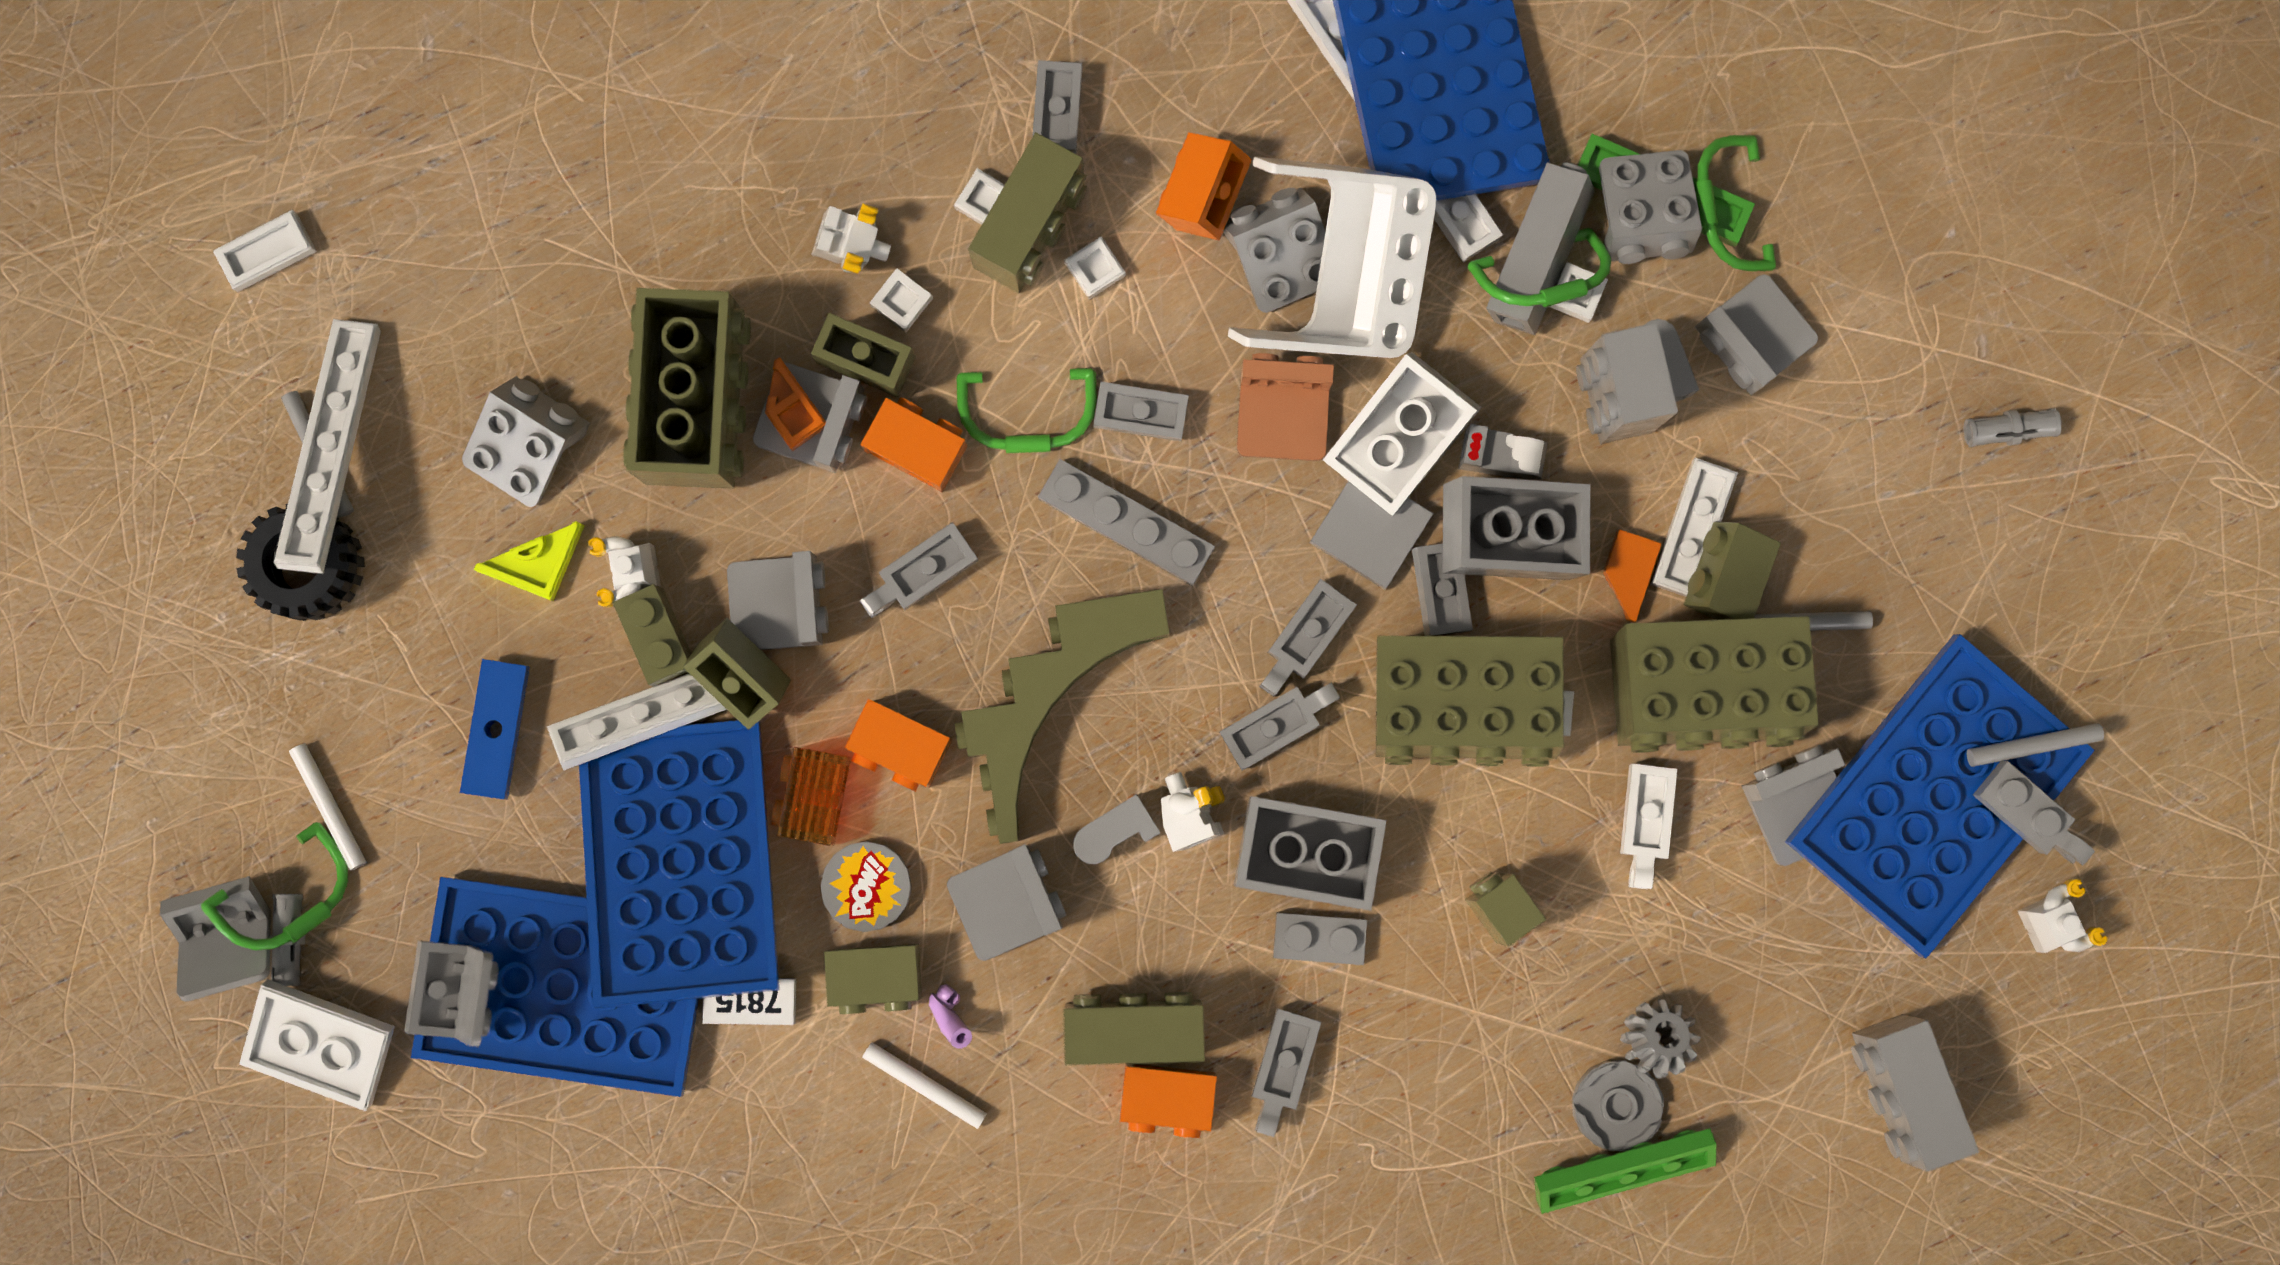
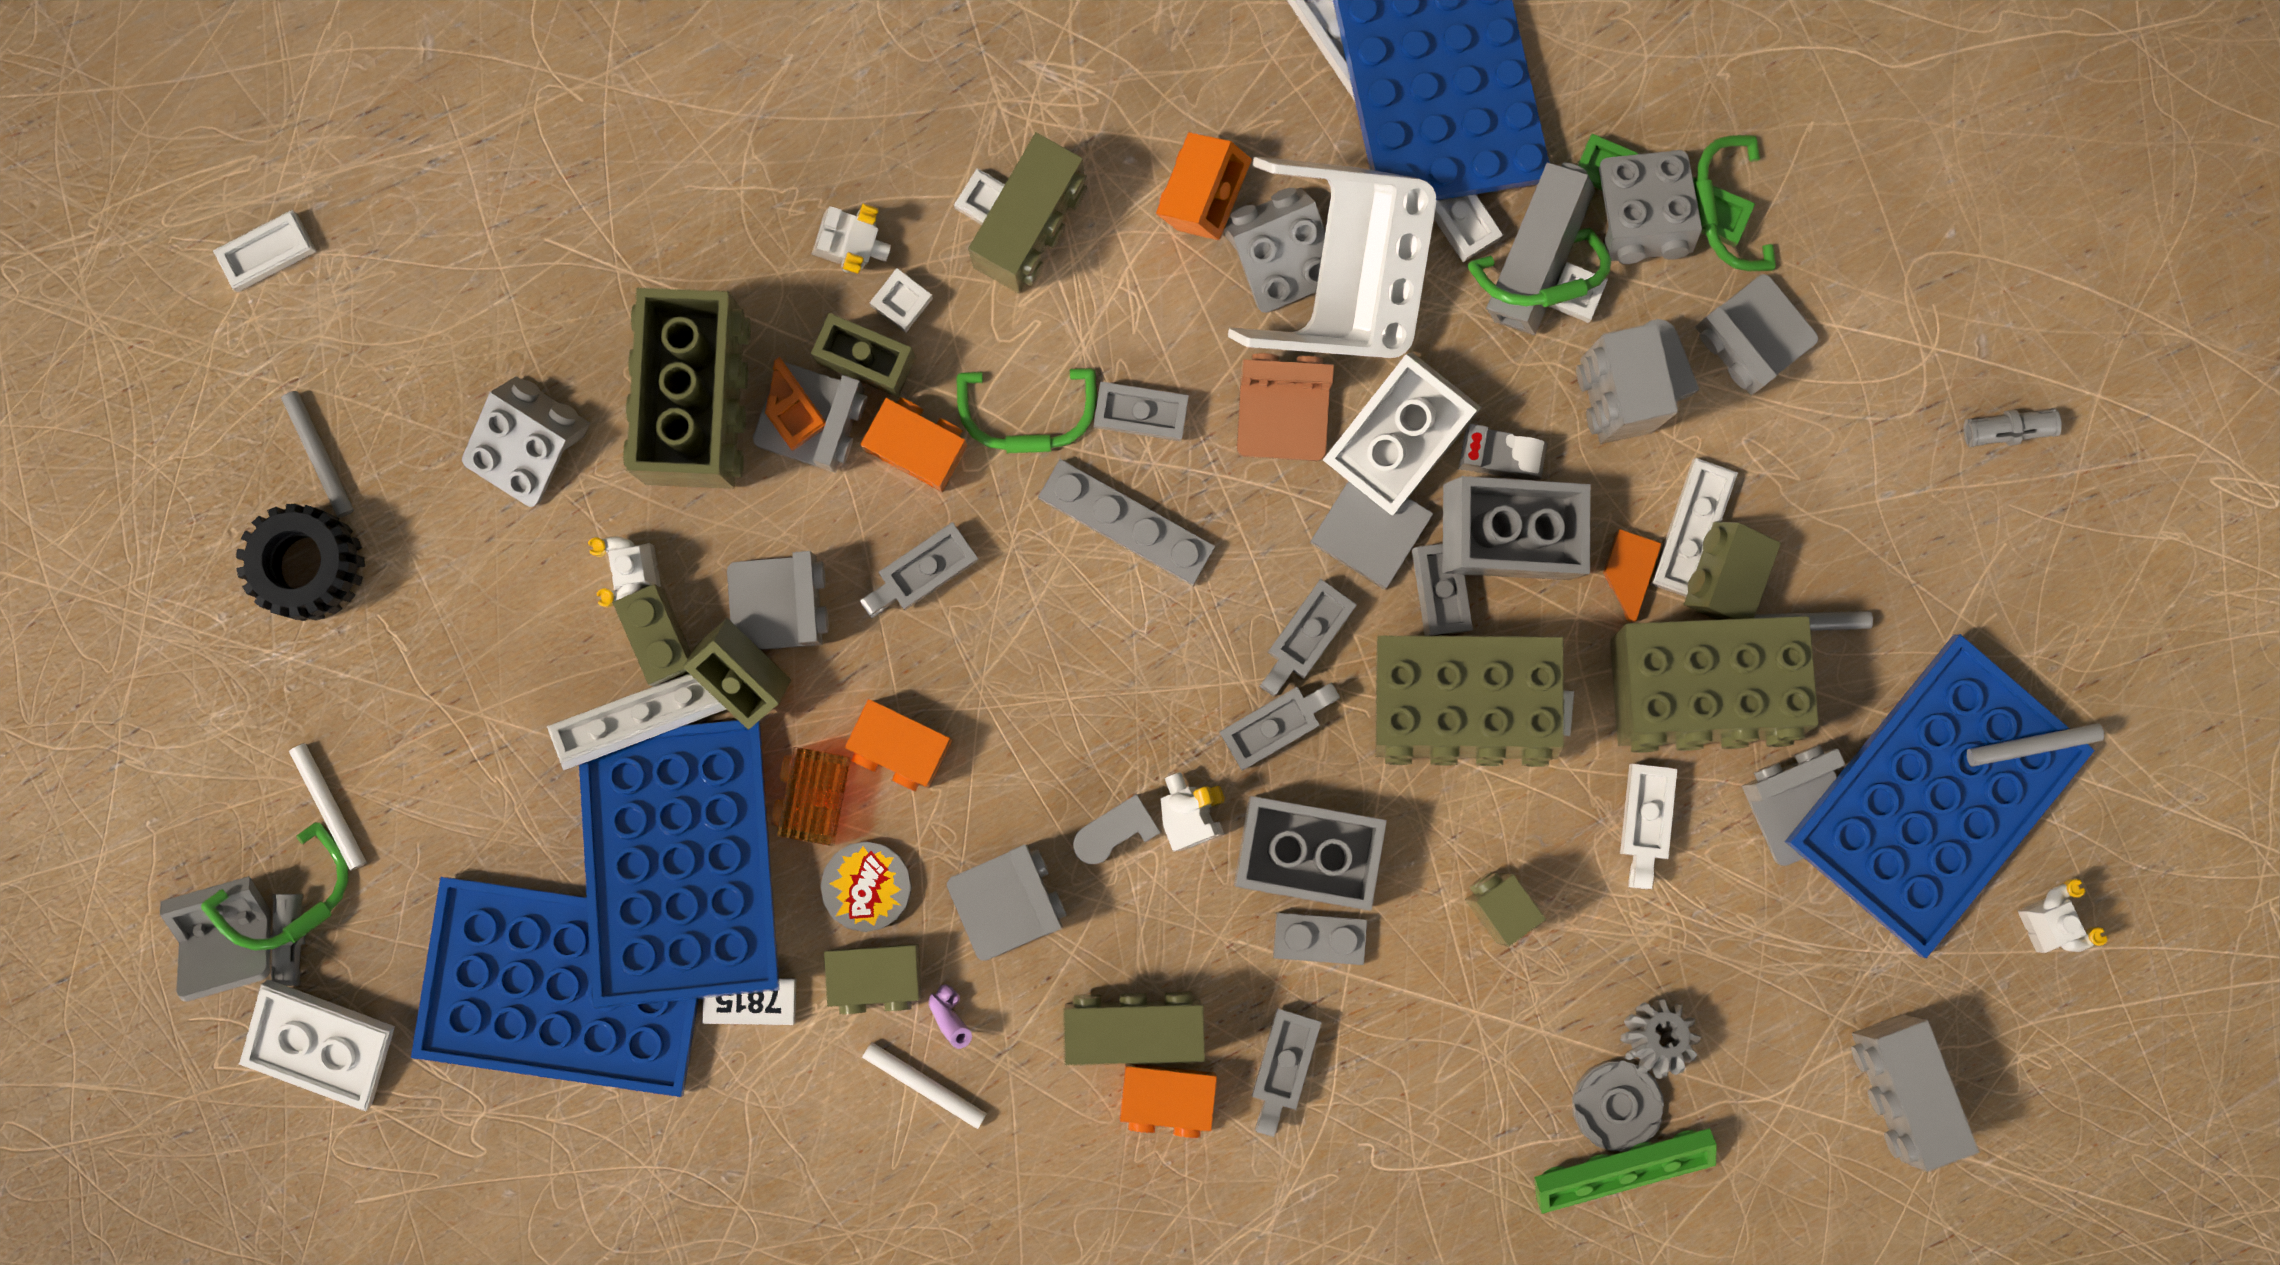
white tile [274,319,381,574] -> none
light grey bracket [404,940,498,1046] -> none
blue tile [460,659,530,800] -> none
neon yellow tile [474,521,585,602] -> none
olive arch [955,589,1169,844] -> none
light grey plate [1033,60,1082,154] -> none
white tile [1065,236,1126,299] -> none
light grey plate [1973,761,2095,865] -> none

